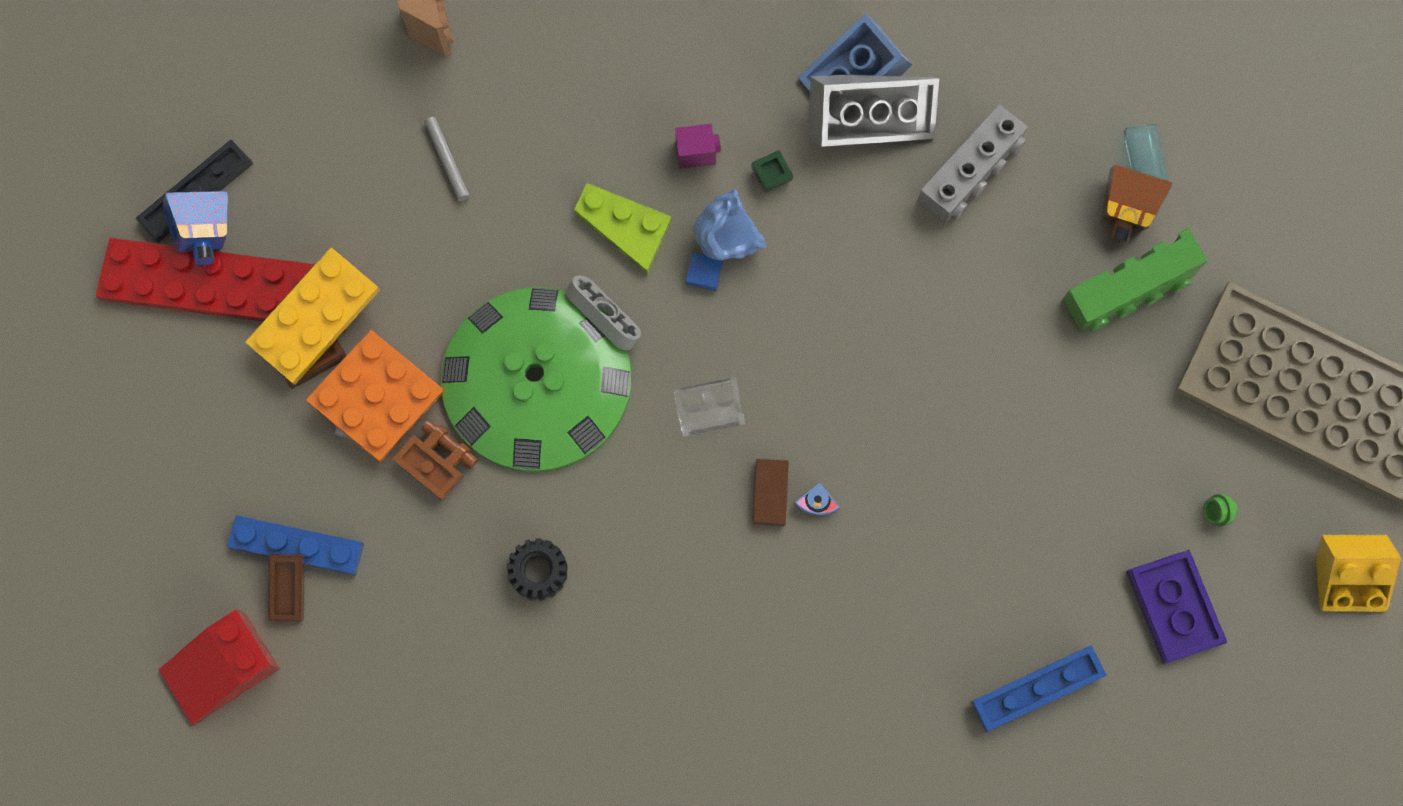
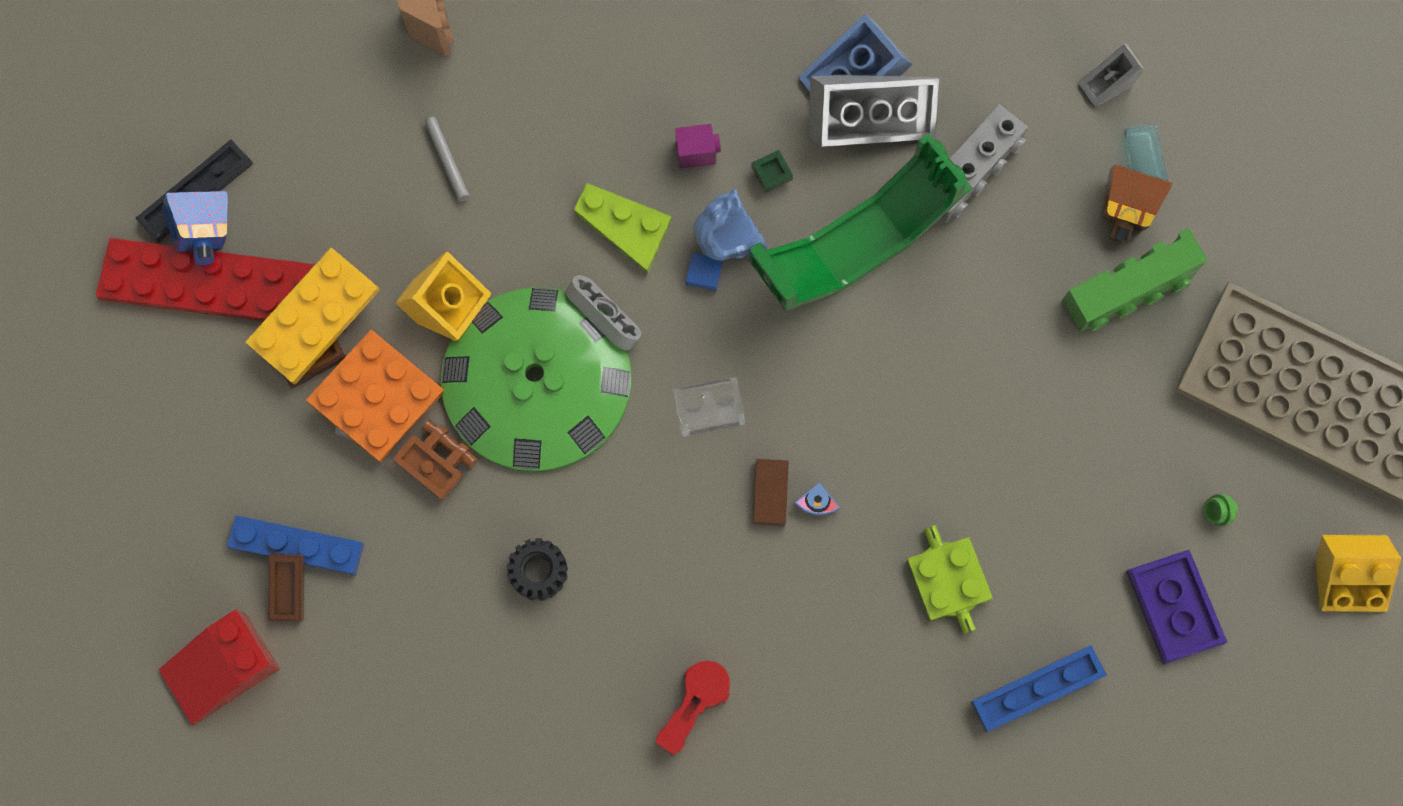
none -> yellow slope [395,251,492,341]
none -> red piece [654,660,731,757]
none -> green panel [748,133,973,311]
none -> lime plate [907,525,993,635]
none -> light grey slope [1078,44,1144,107]

